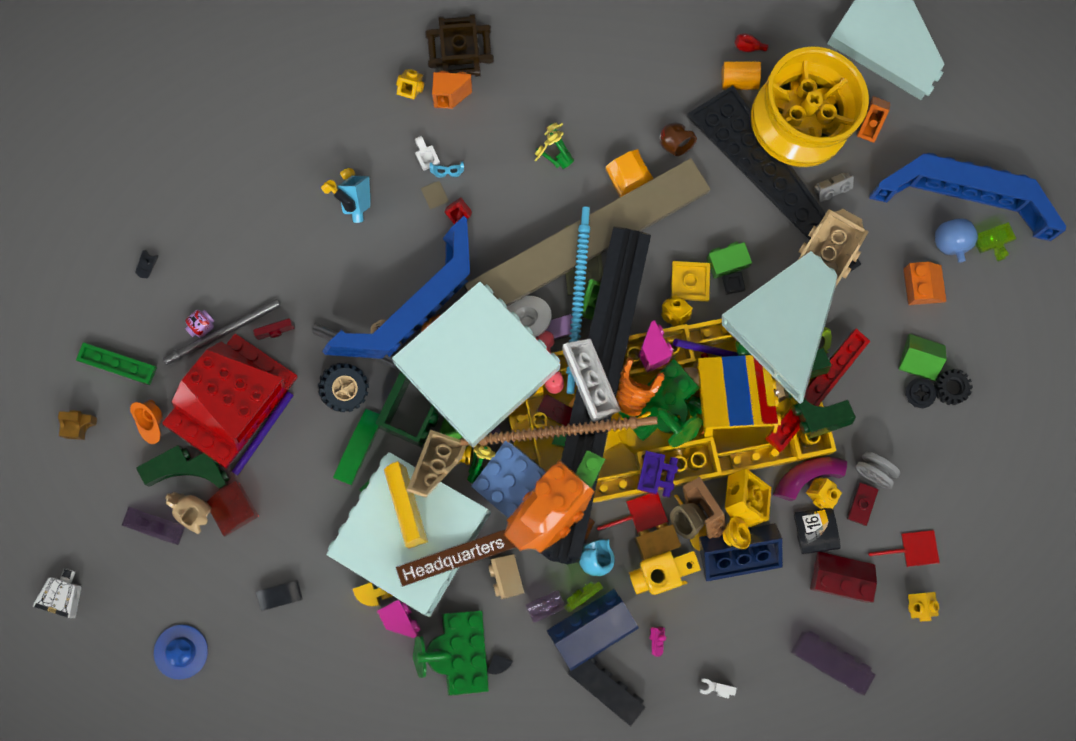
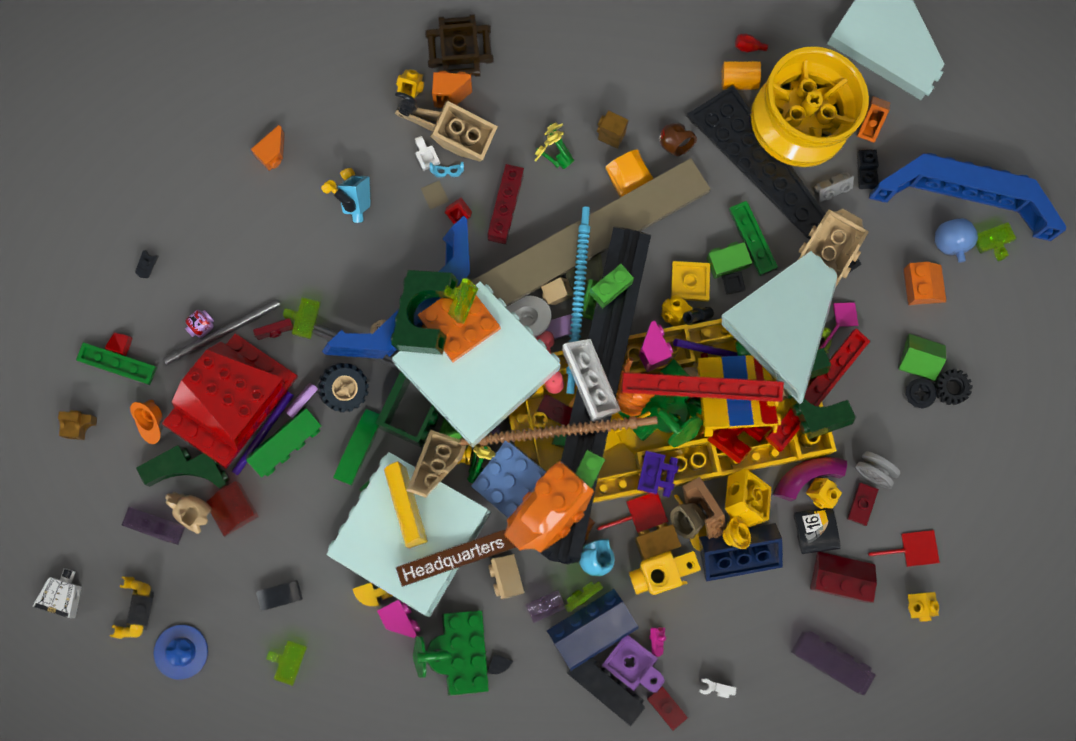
none -> red slope [105,333,133,356]
none -> torso [110,576,154,639]
none -> green brick [245,407,321,478]
none -> orange slope [251,125,285,171]
none -> clear neon green plate [266,640,307,686]
none -> clear neon green plate [283,297,321,340]
none -> lavender tile [285,383,318,418]
none -> dark green arch [391,270,458,355]
none -> tan slope [395,92,498,162]
none -> orange plate [418,281,501,363]
none -> clear neon green plate [443,278,478,324]
none -> dark red brick [488,164,524,245]
none -> tan brick [541,277,574,305]
none -> bright green brick [590,264,634,308]
none -> pearl gold brick [597,110,629,149]
none -> medium lavender plate [602,635,665,693]
none -> red plate [621,372,784,402]
none -> dark red plate [647,686,688,731]
none -> black pin [683,307,714,324]
none -> red plate [707,426,772,464]
none -> green plate [729,201,778,276]
none -> dark pink piece [819,302,859,349]
none -> black slope [857,150,879,189]

